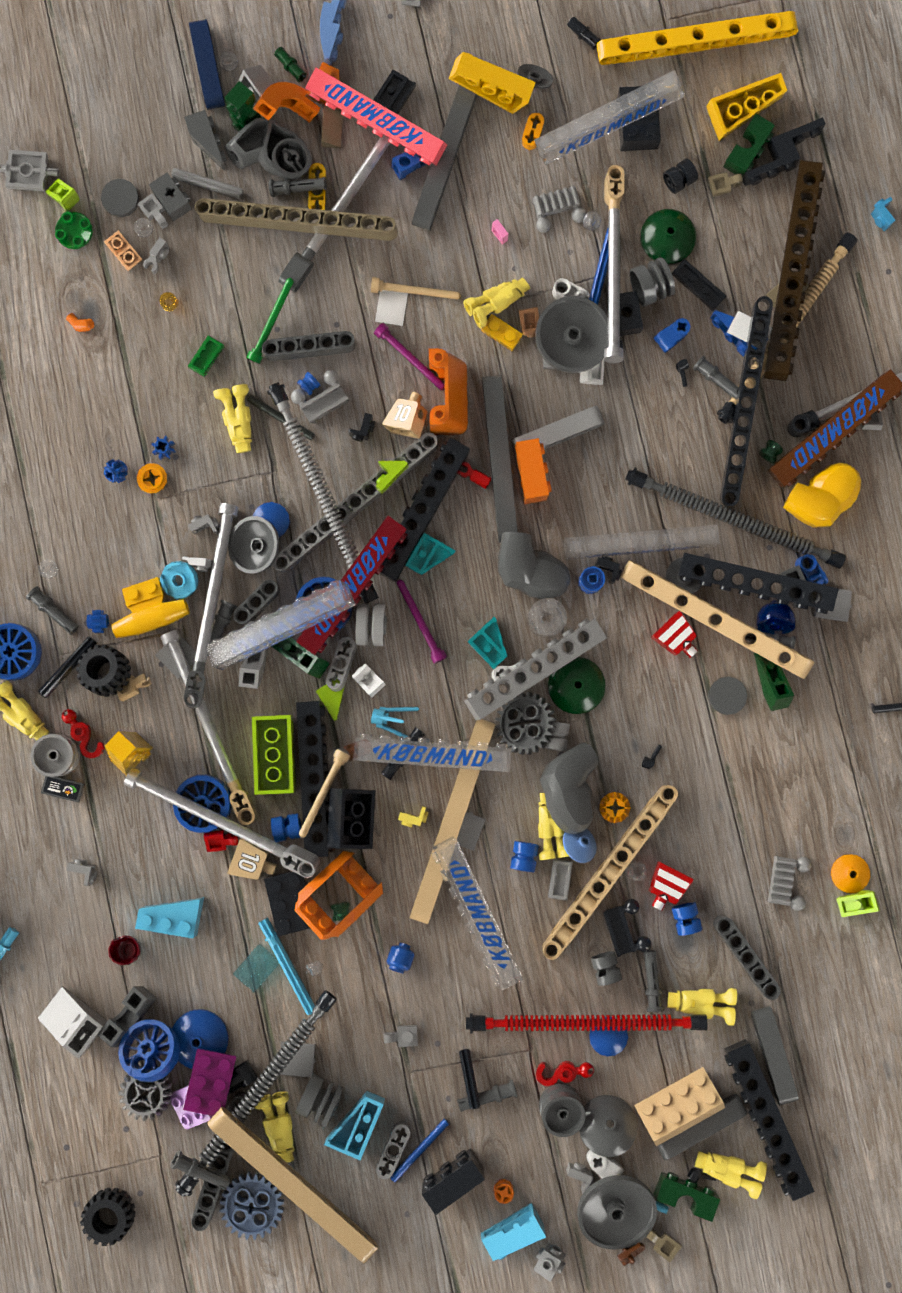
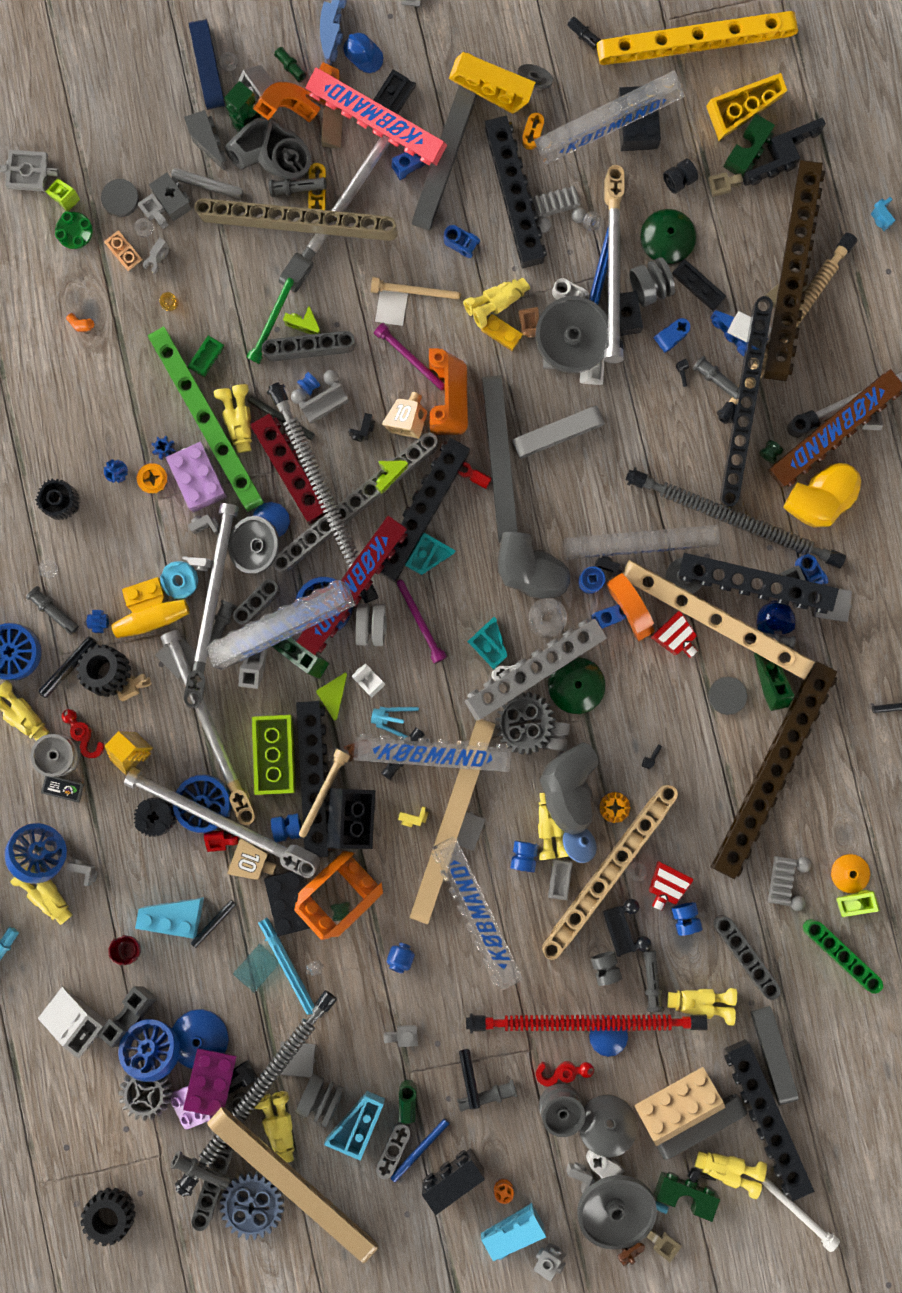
light grey beam [326,637,357,692] -> none
bright pink tile [491,219,509,244] -> none
orange wedge [515,438,552,505] -> none
none -> blue piece [5,823,67,884]
none -> light yellow piece [10,864,72,925]
none -> black brick [35,478,80,520]
none -> black brick [134,797,177,837]
none -> bright green beam [147,326,264,512]
none -> lavender piece [166,441,227,513]
none -> black bar [191,900,236,948]
none -> dark red brick [250,413,328,525]
none -> lime slope [283,306,321,335]
none -> blue piece [343,33,384,73]
none -> dark green piece [398,1080,417,1124]
none -> blue piece [443,225,480,258]
none -> black brick [485,115,547,269]
none -> blue leg [591,605,627,629]
none -> orange arch [606,573,655,641]
none -> dark brown brick [710,661,837,880]
none -> white piece [761,1177,840,1252]
none -> green beam [803,919,883,994]

